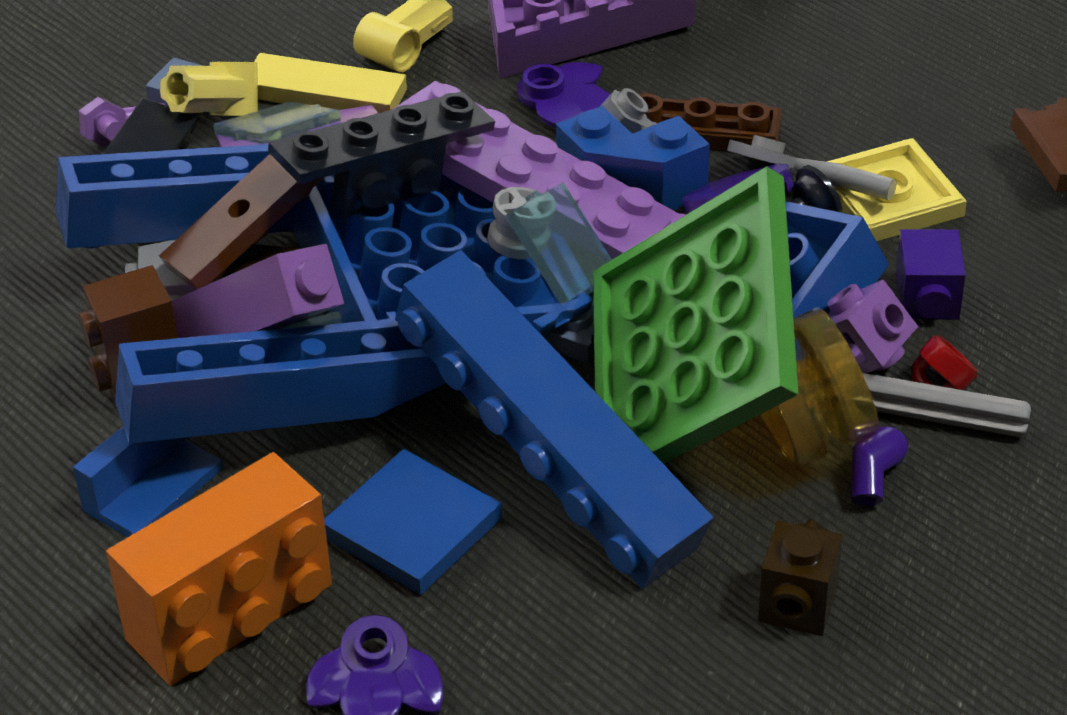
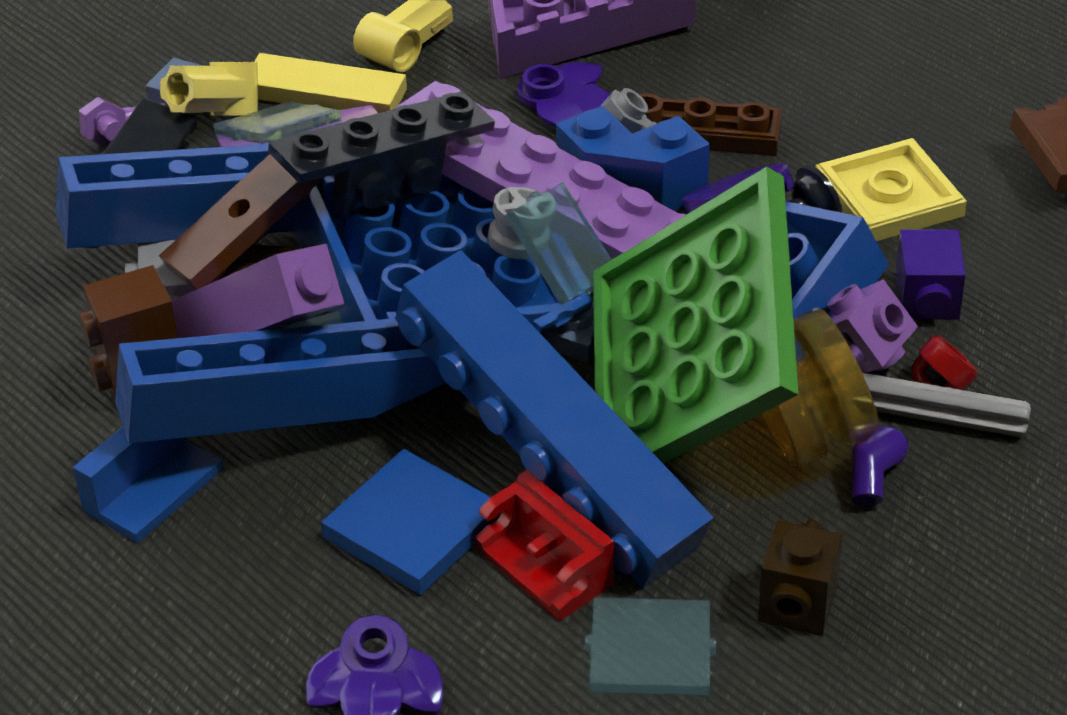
orange brick [106,452,332,686] -> none
light grey piece [727,135,897,201] -> none
none -> red hinge [474,470,614,621]
none -> clear light blue piece [585,597,717,695]

